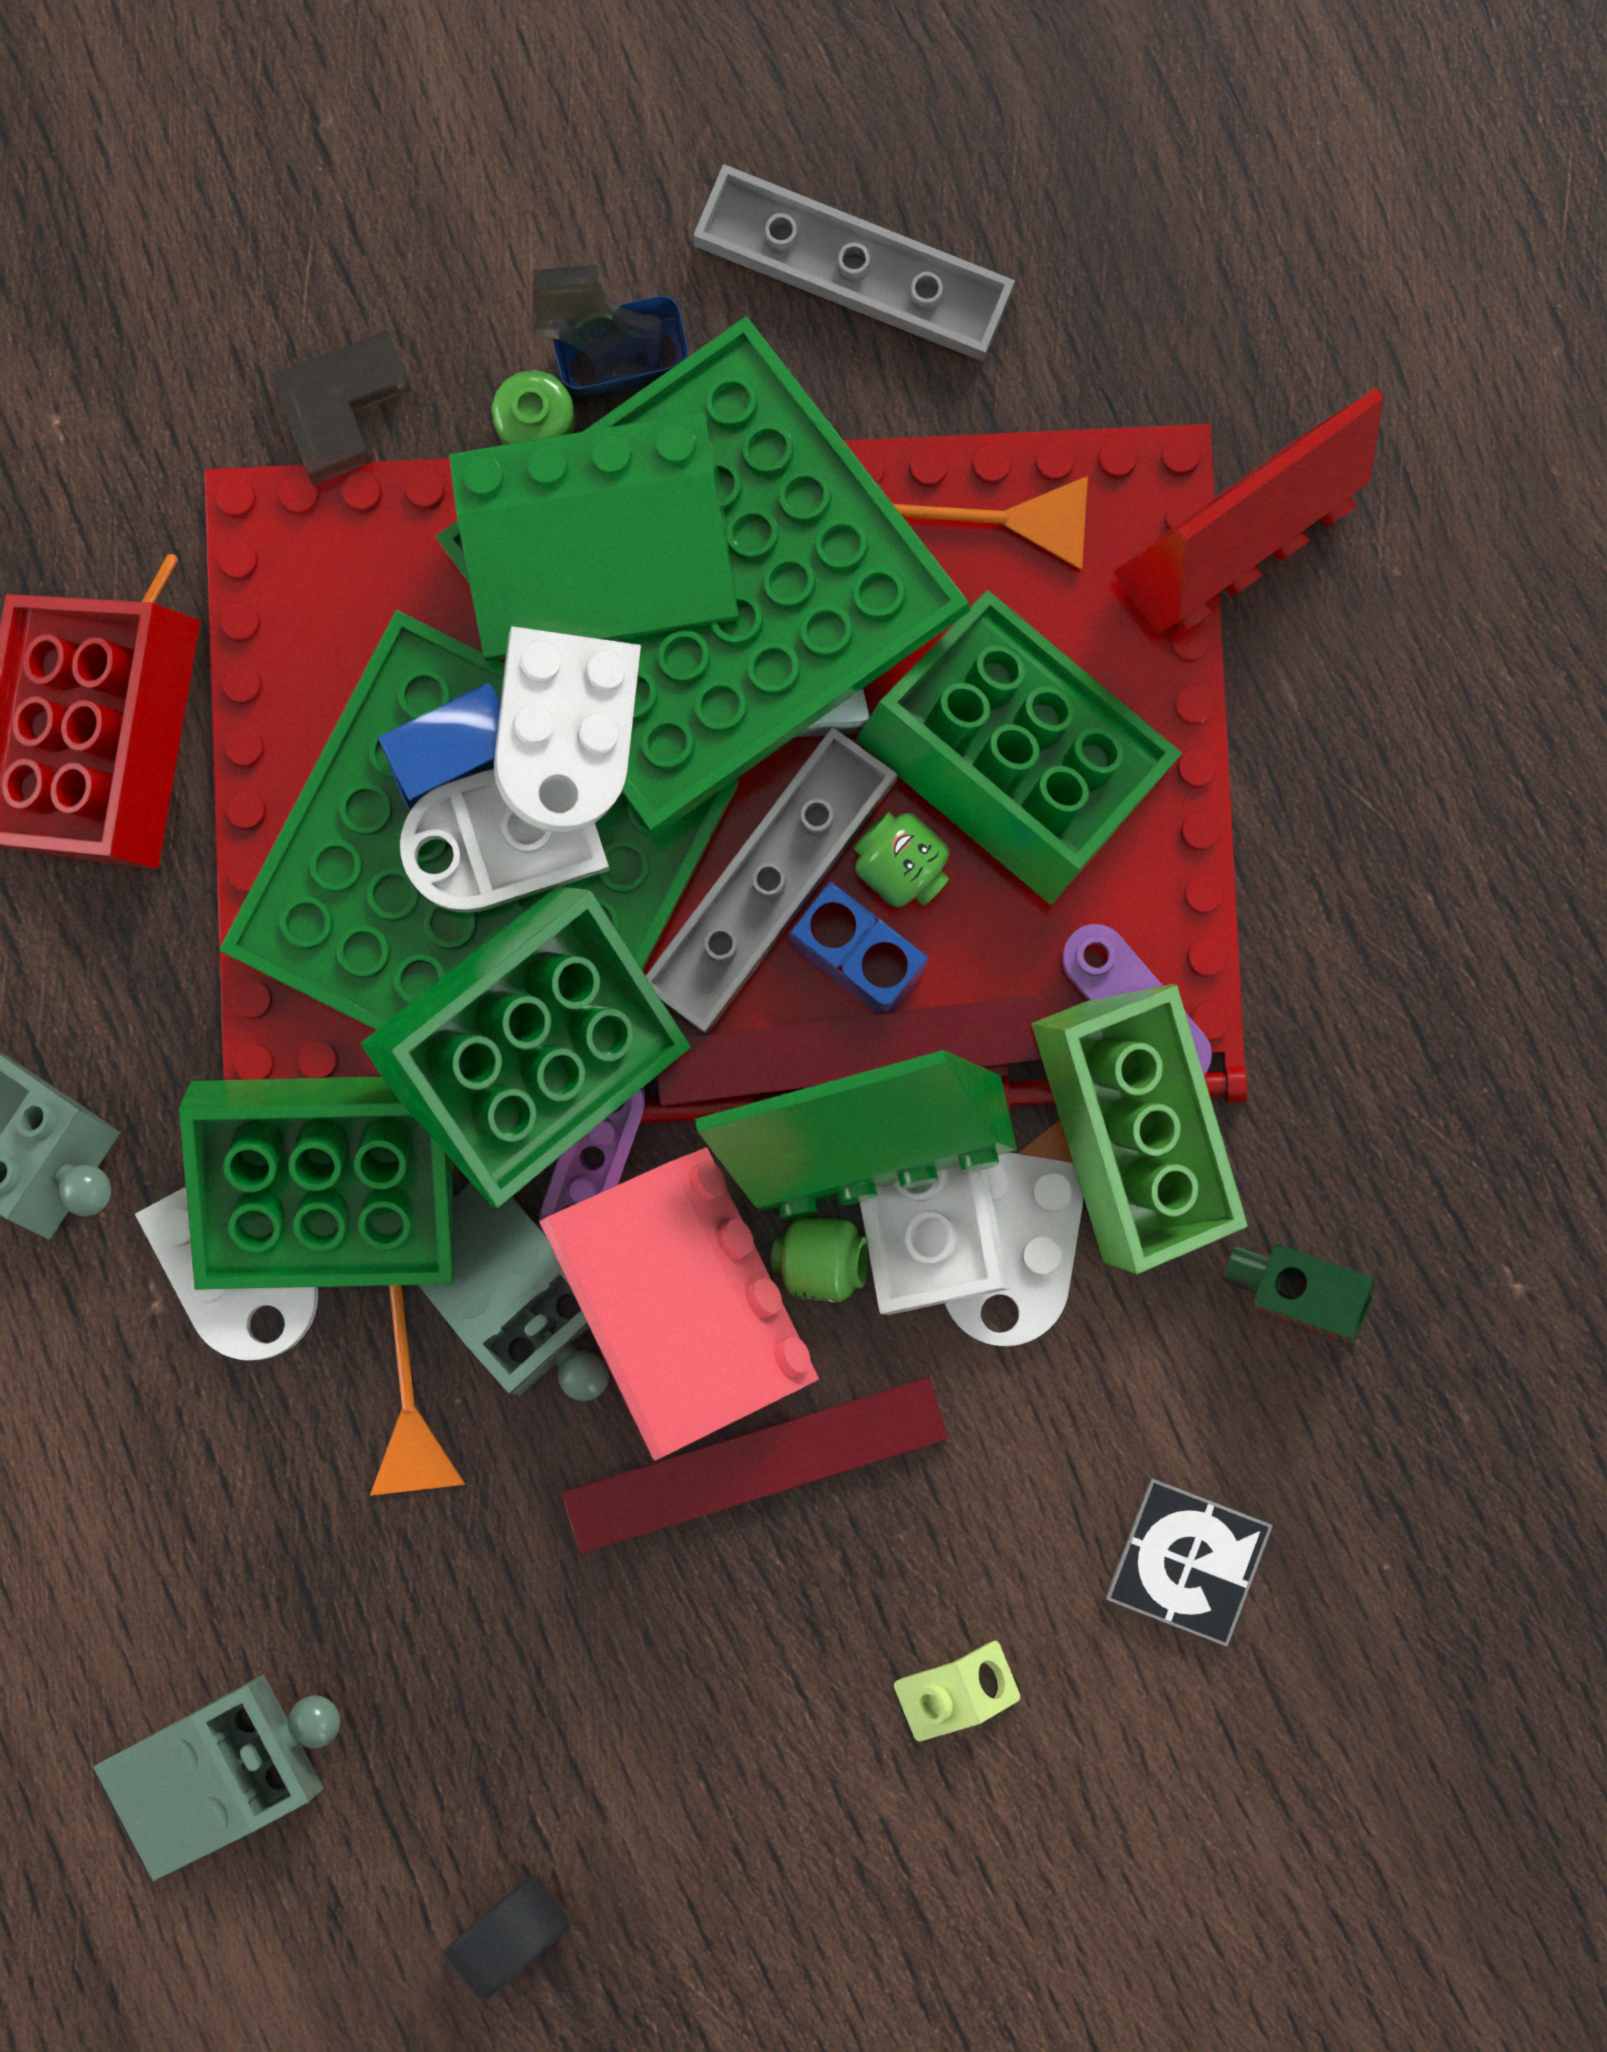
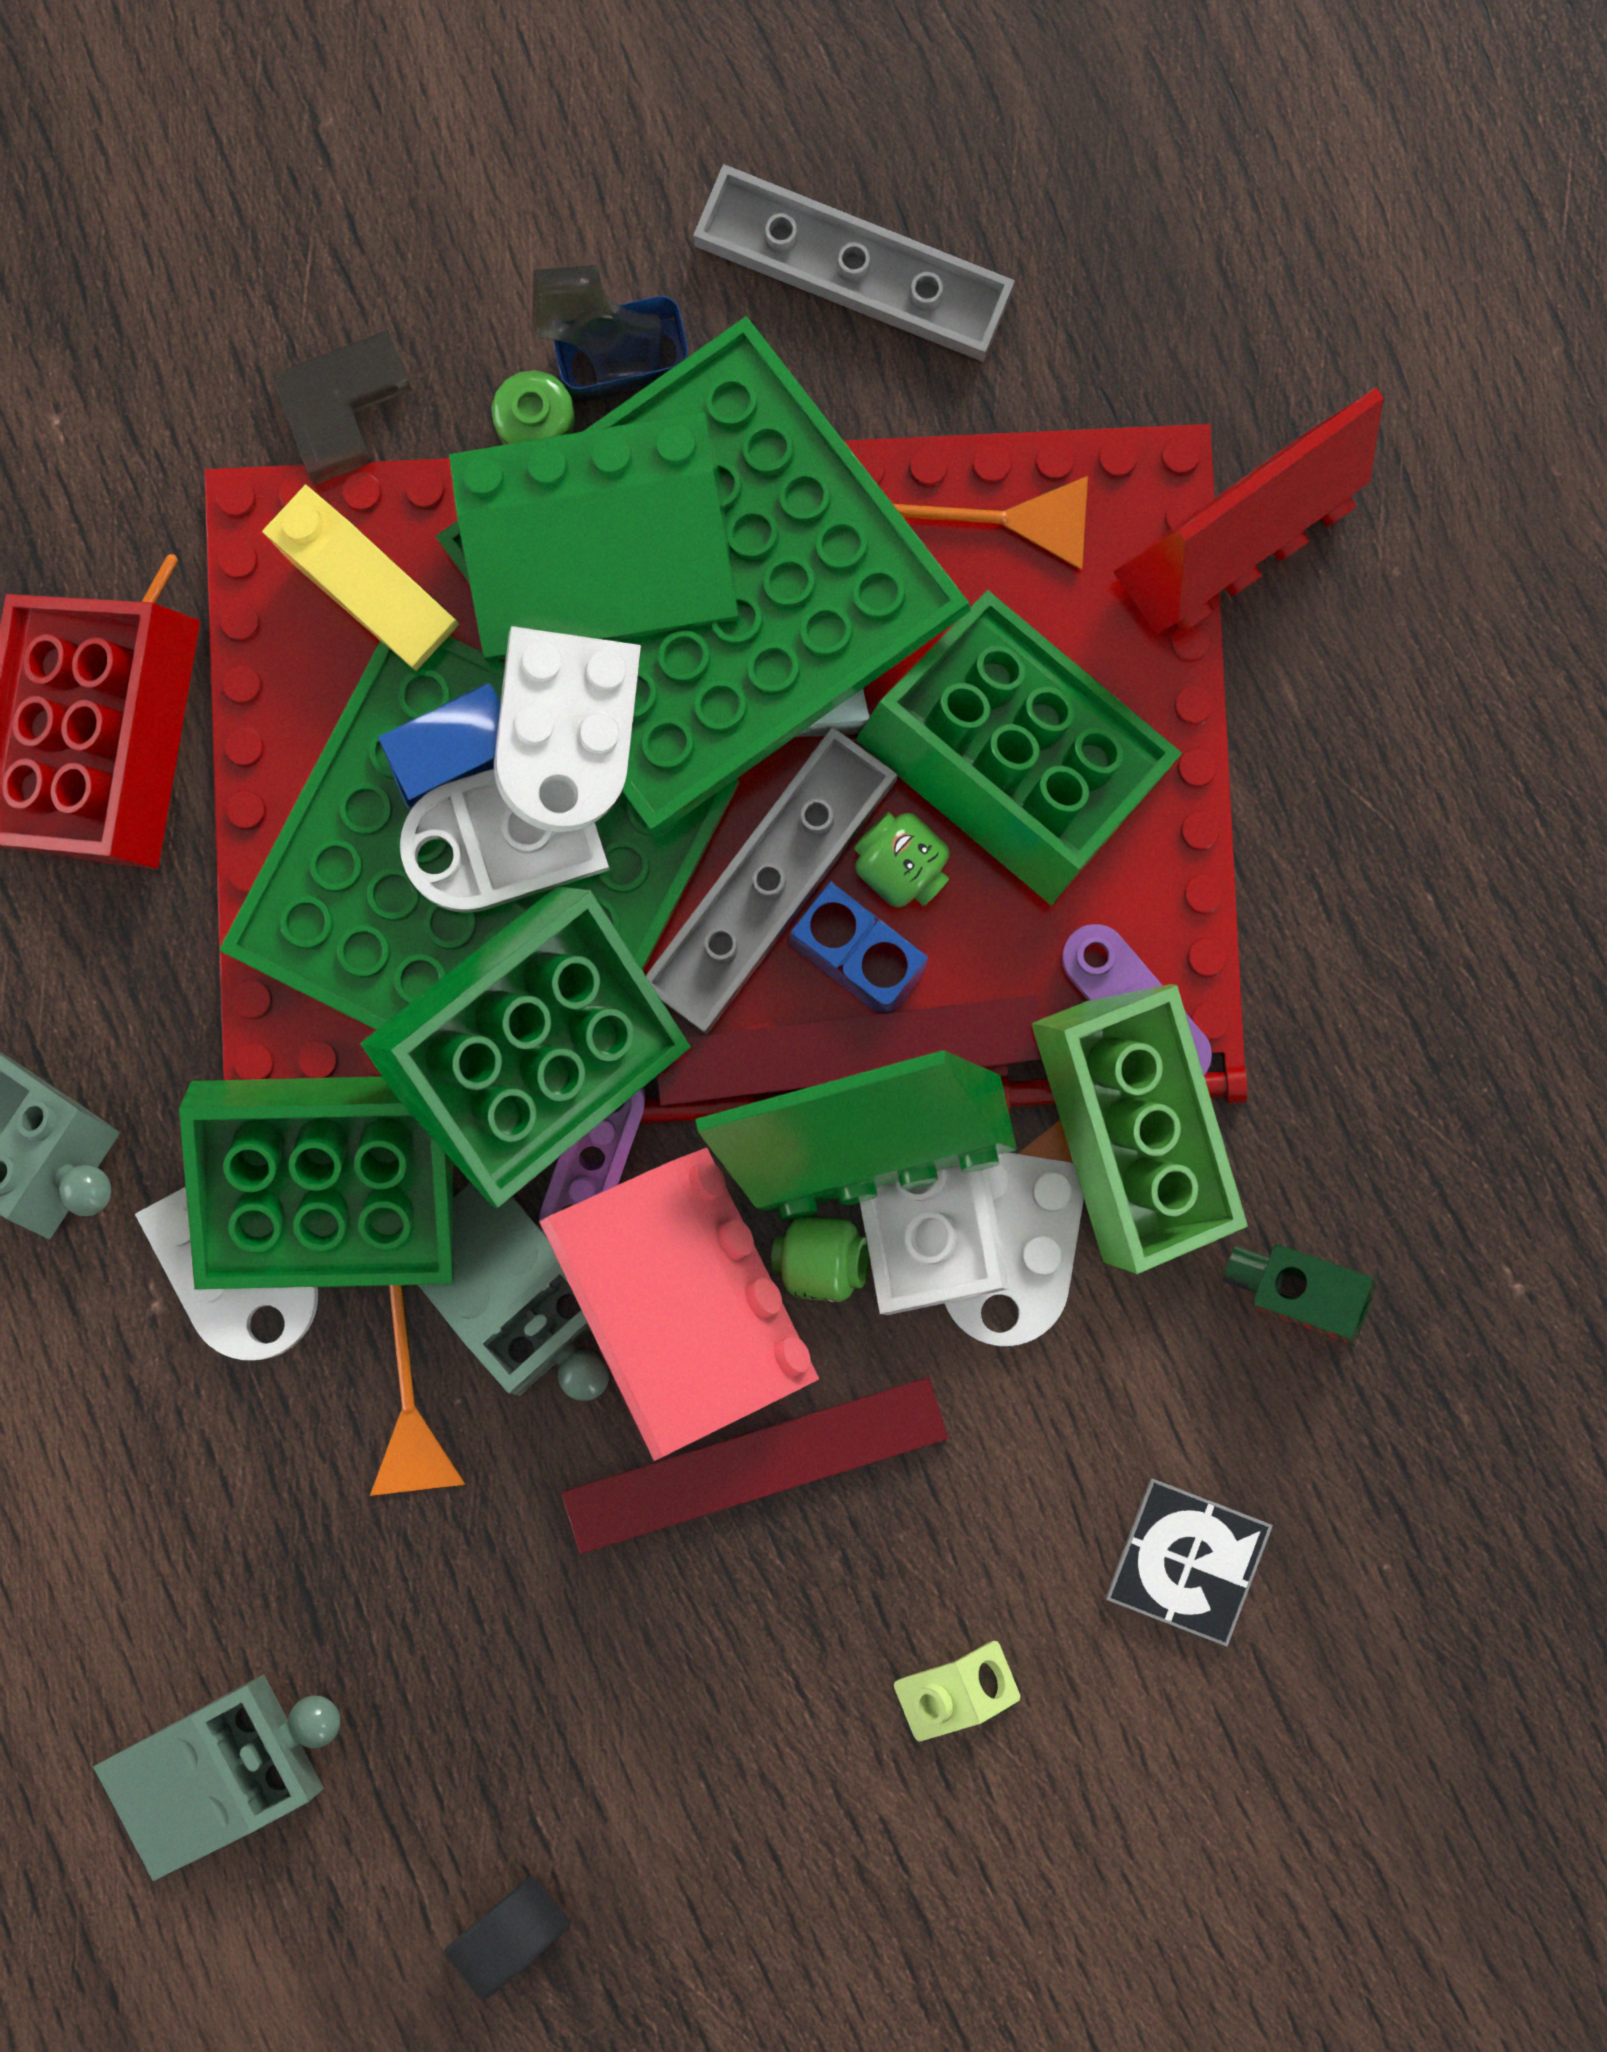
none -> light yellow slope [262,484,459,671]

